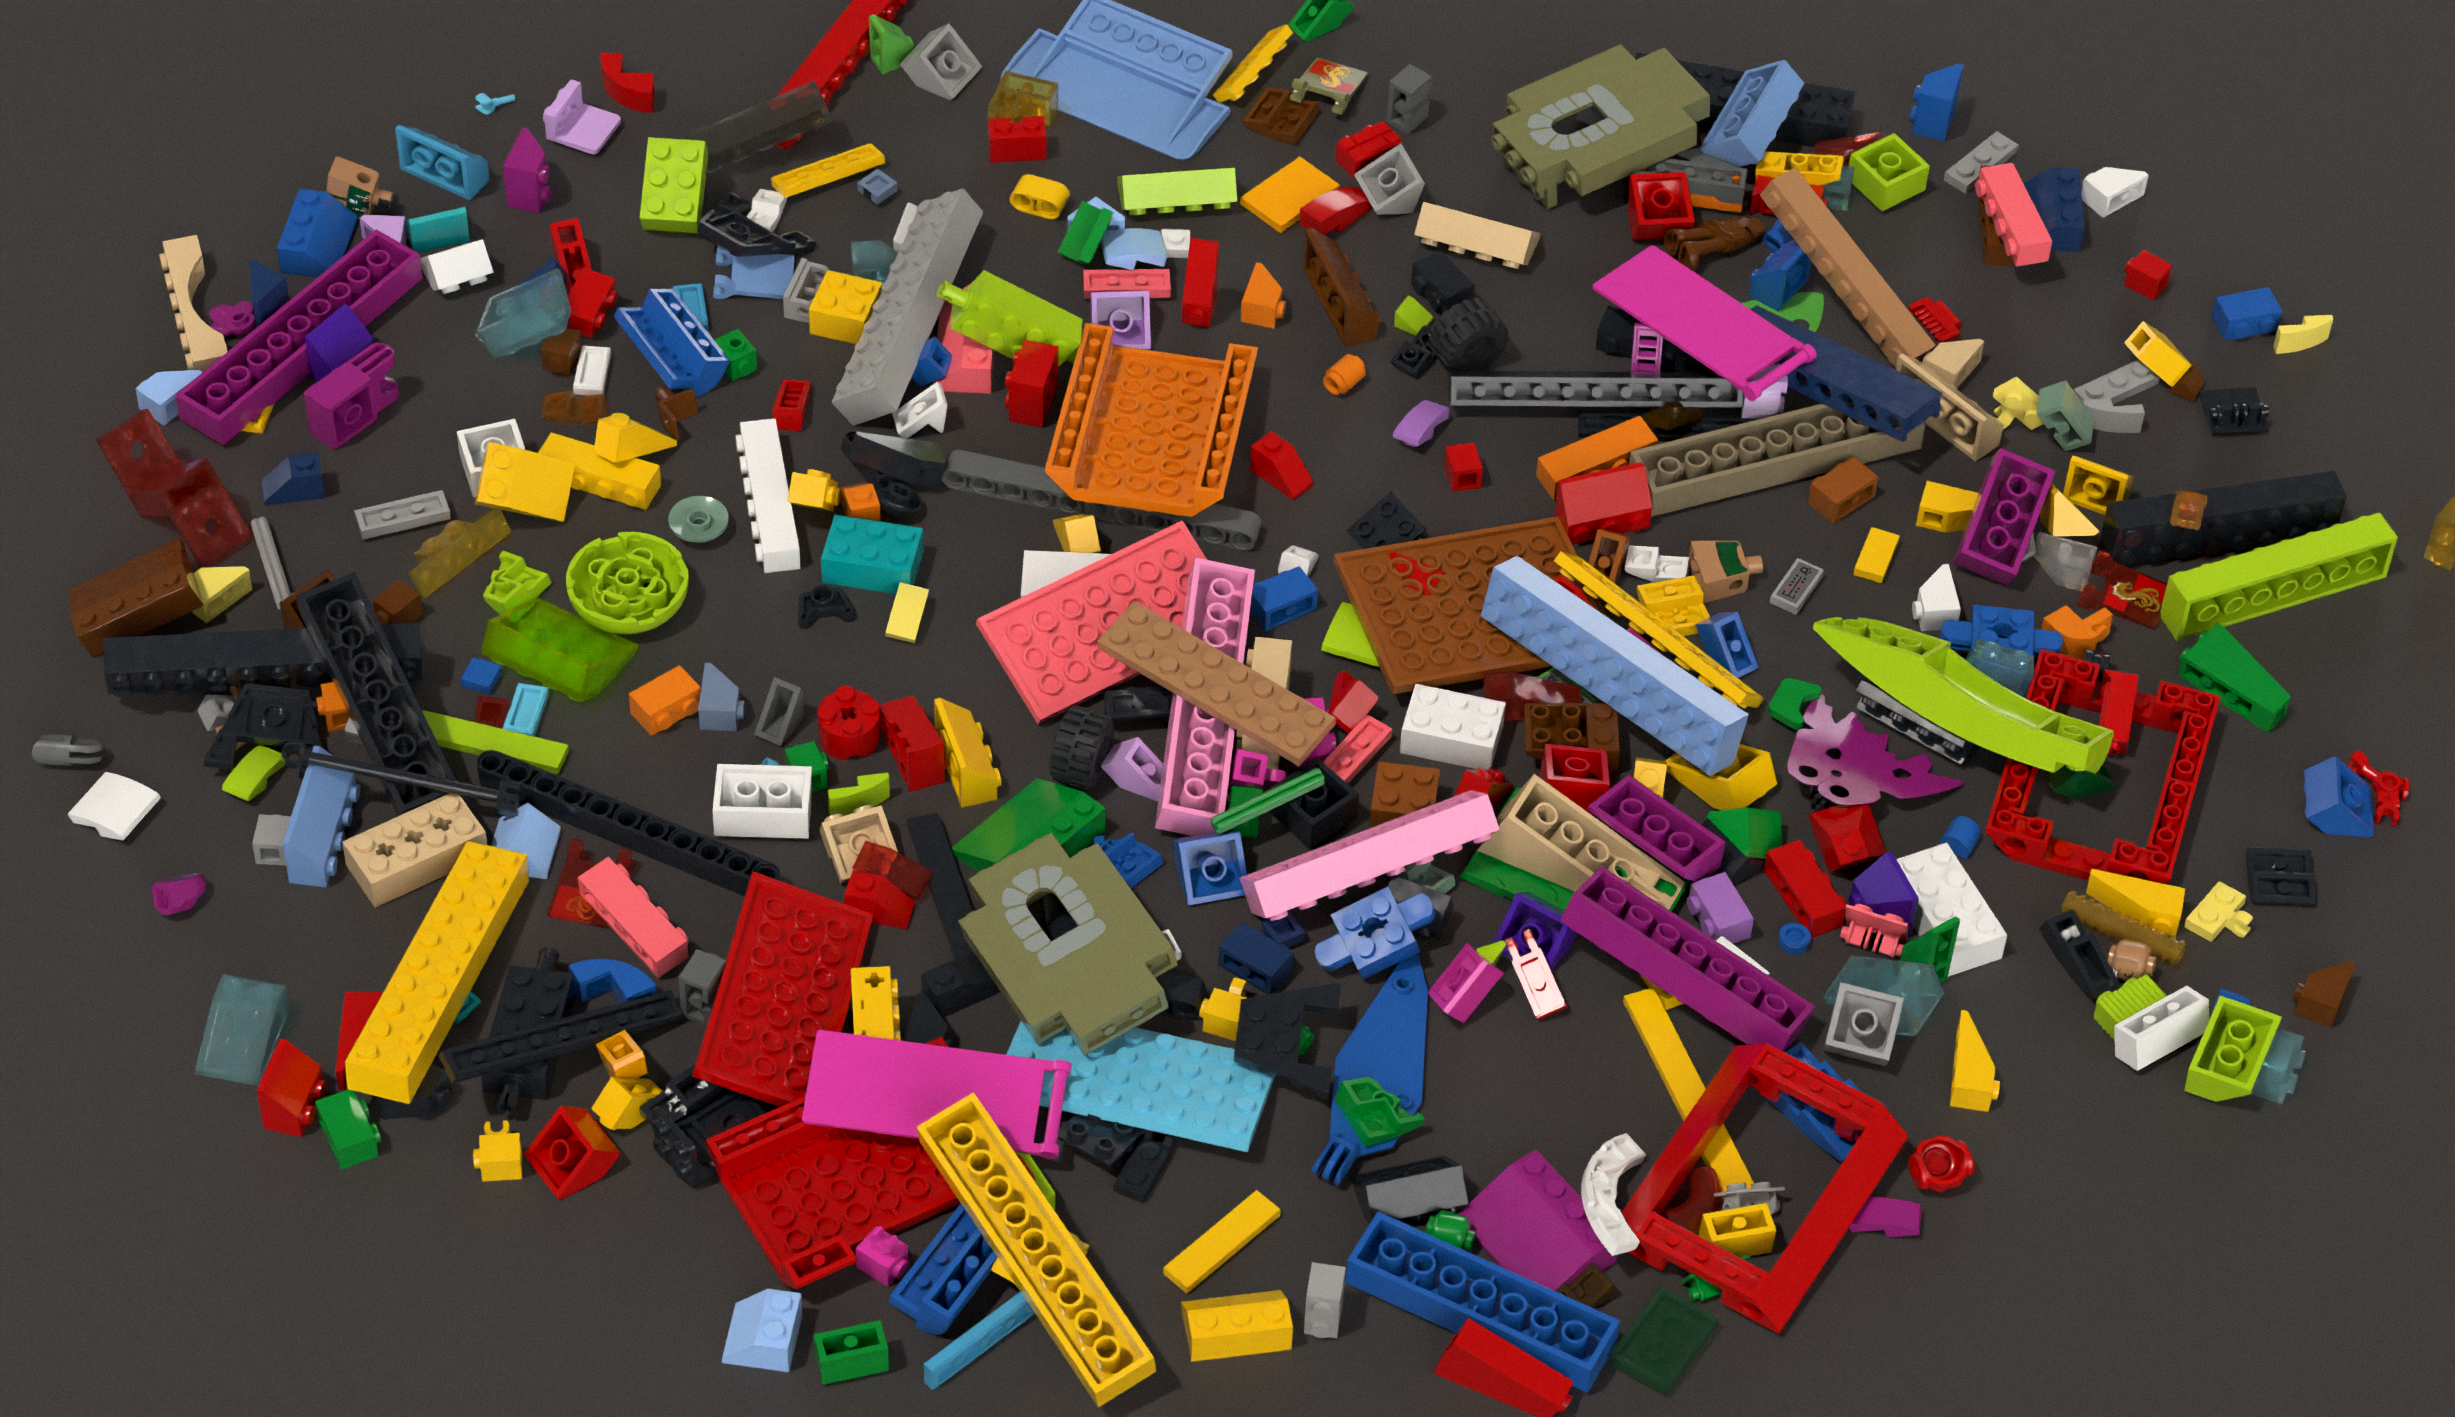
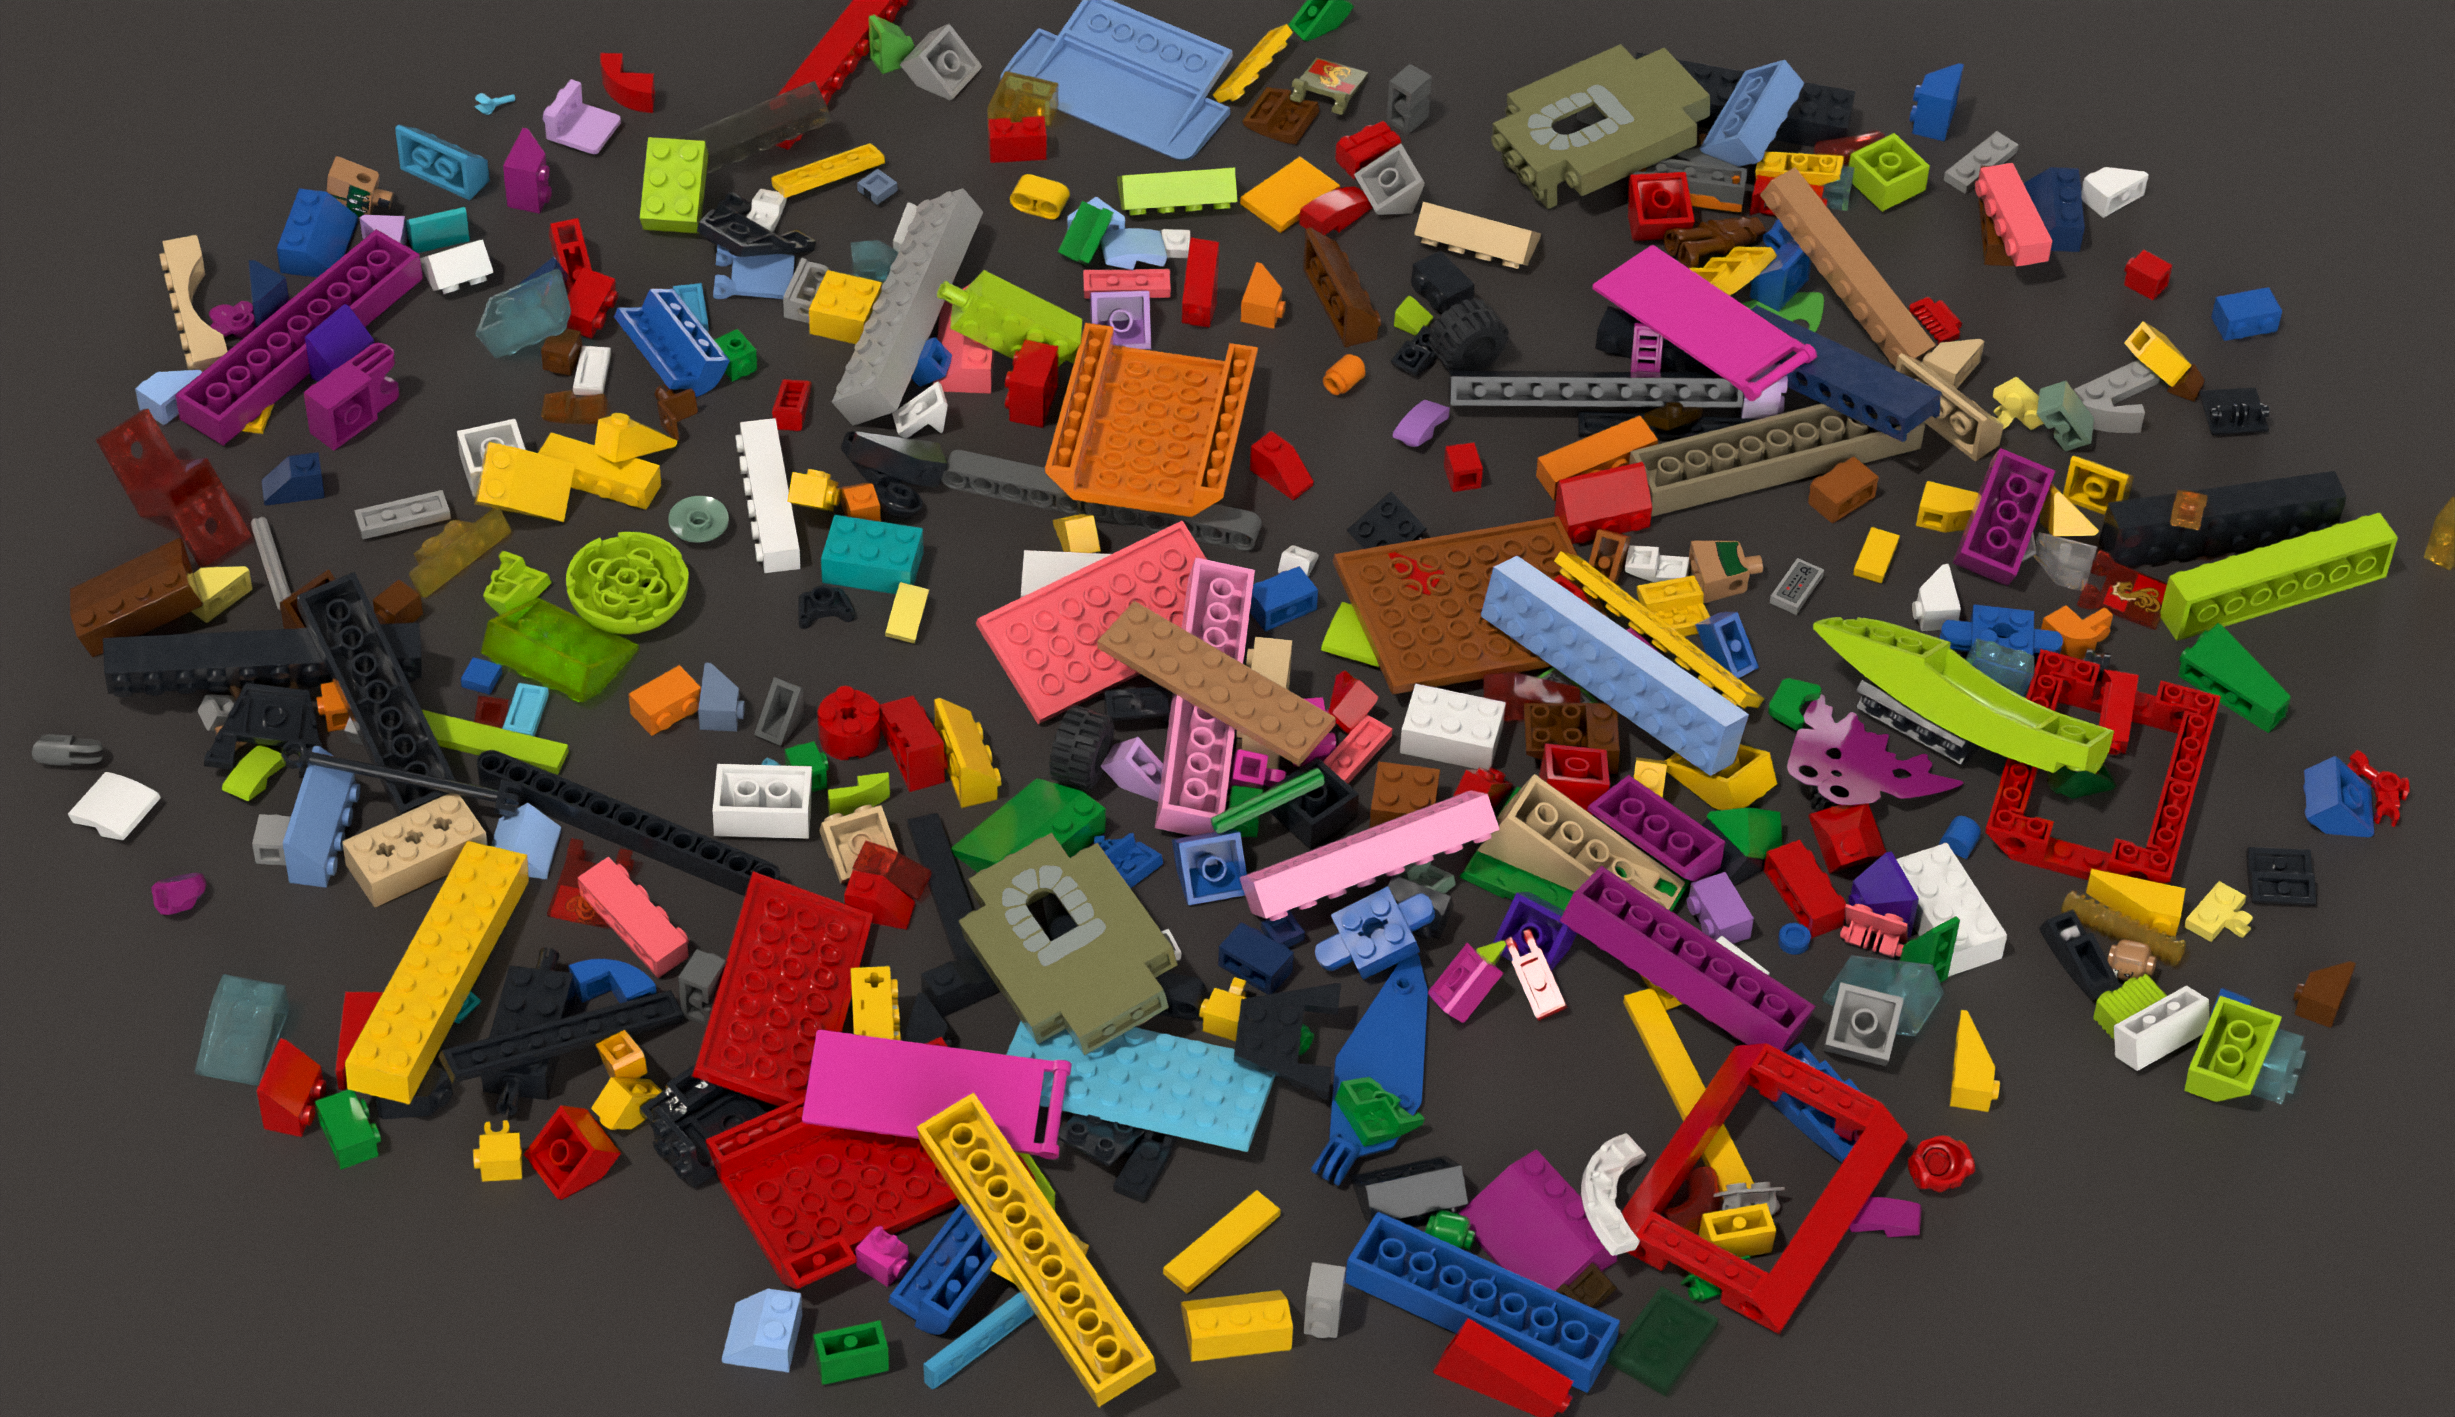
light yellow slope [2273,315,2333,354] -> none
none -> yellow slope [1689,247,1777,296]

